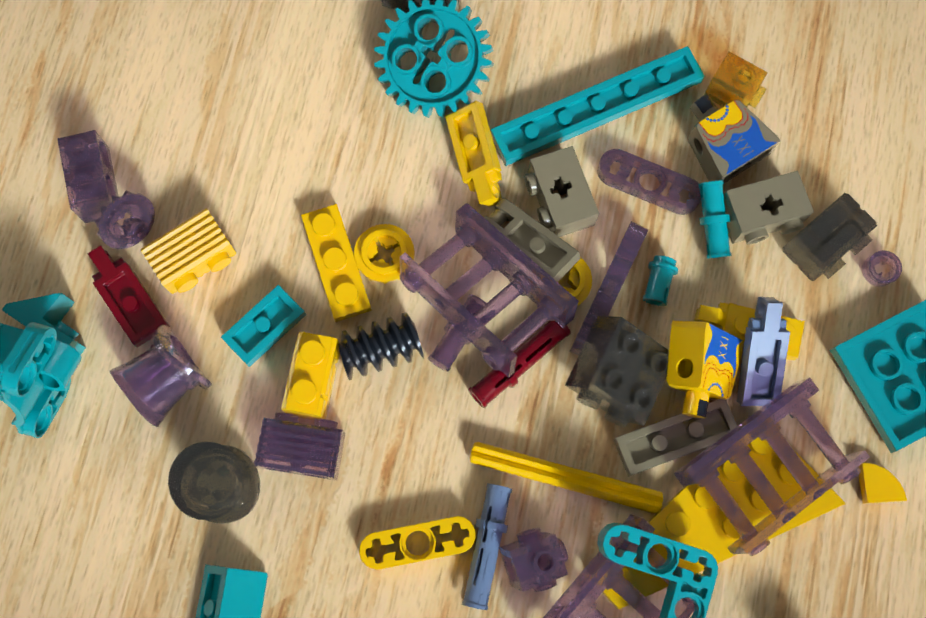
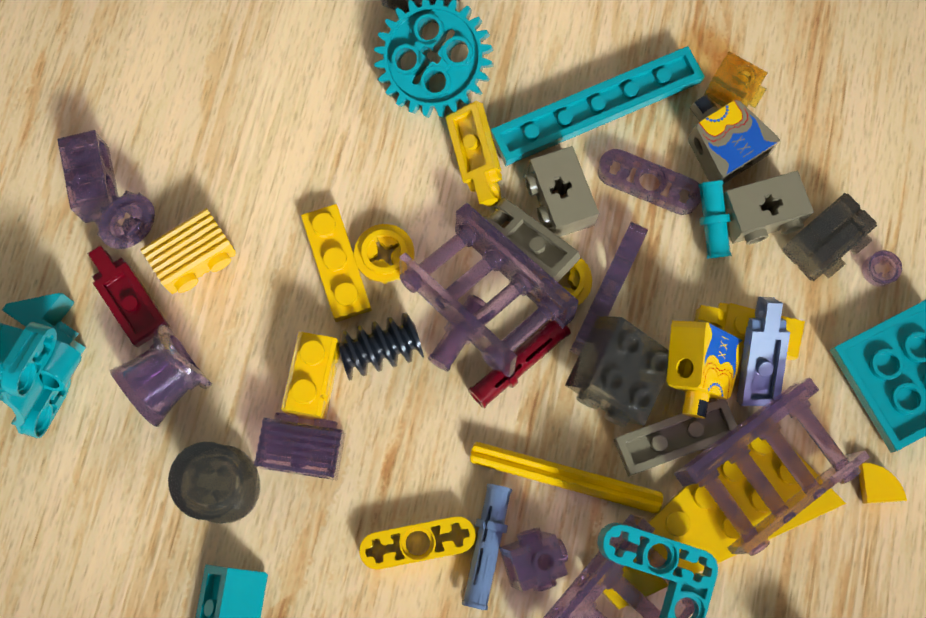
teal plate [221,285,306,367] -> none
teal pin [643,255,678,306] -> none

